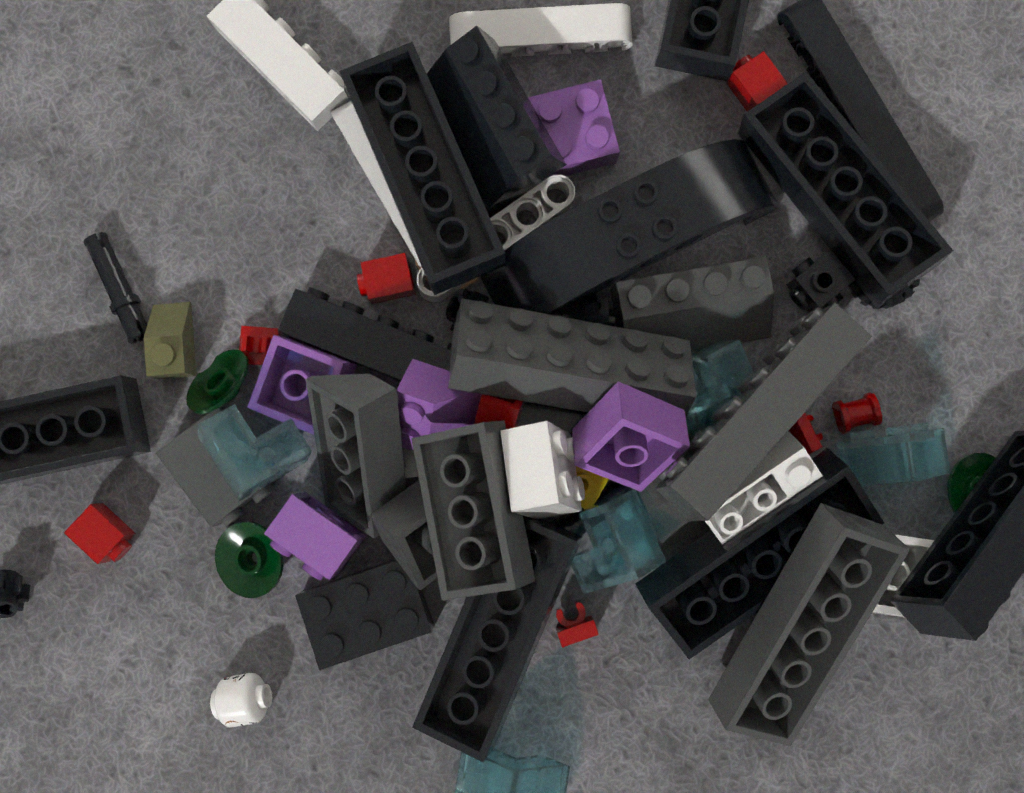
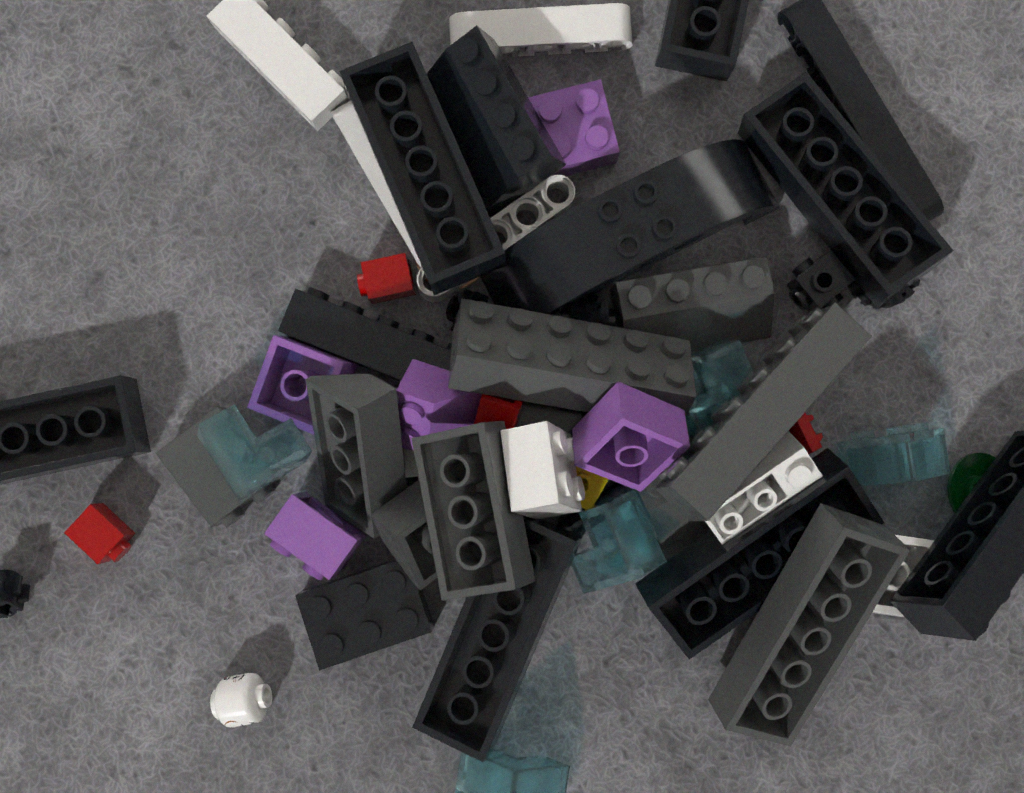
black pin [83,232,147,344] -> none
olive slope [143,302,197,379] -> none
dark green dish [186,349,249,414] -> none
dark green dish [215,521,284,598] -> none
red tile [239,326,281,366] -> none
red tile [556,600,599,648] -> none
red brick [727,51,788,112] -> none
red bush [832,392,882,434] -> none

